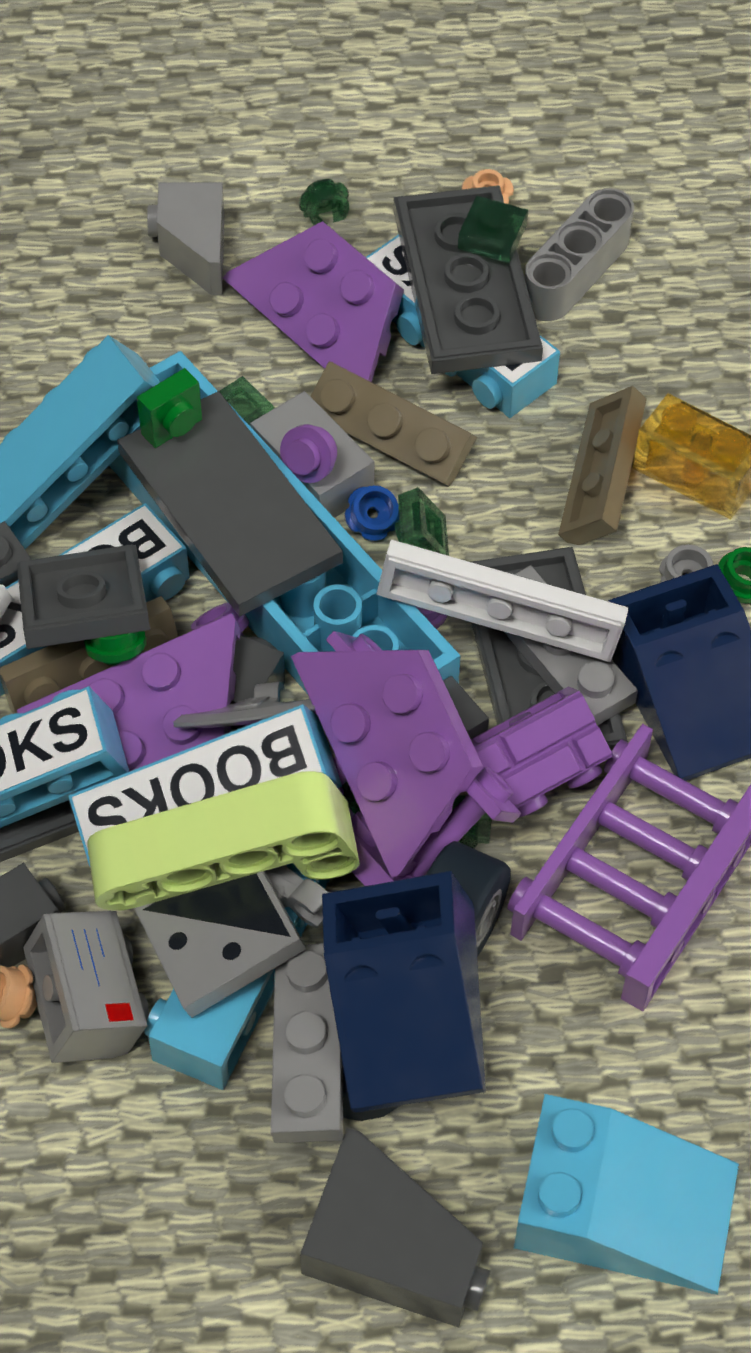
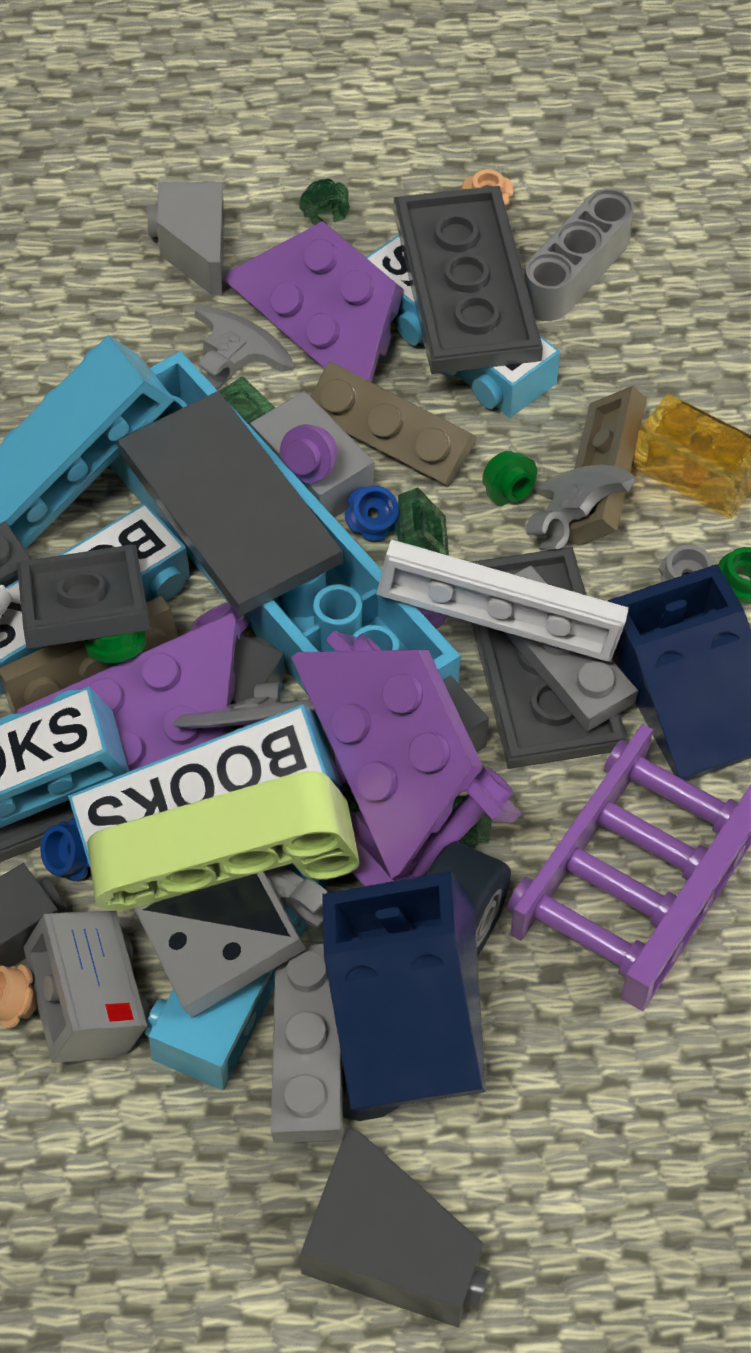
green plate [137,368,202,448] -> none
clear green plate [458,195,528,263] -> none
medium lavender brick [471,686,613,818] -> none
medium azure slope [514,1094,739,1295] -> none
none -> blue plate [40,818,89,881]
none -> light grey piece [194,305,294,390]
none -> green plate [482,451,537,507]
none -> light grey piece [526,464,636,550]

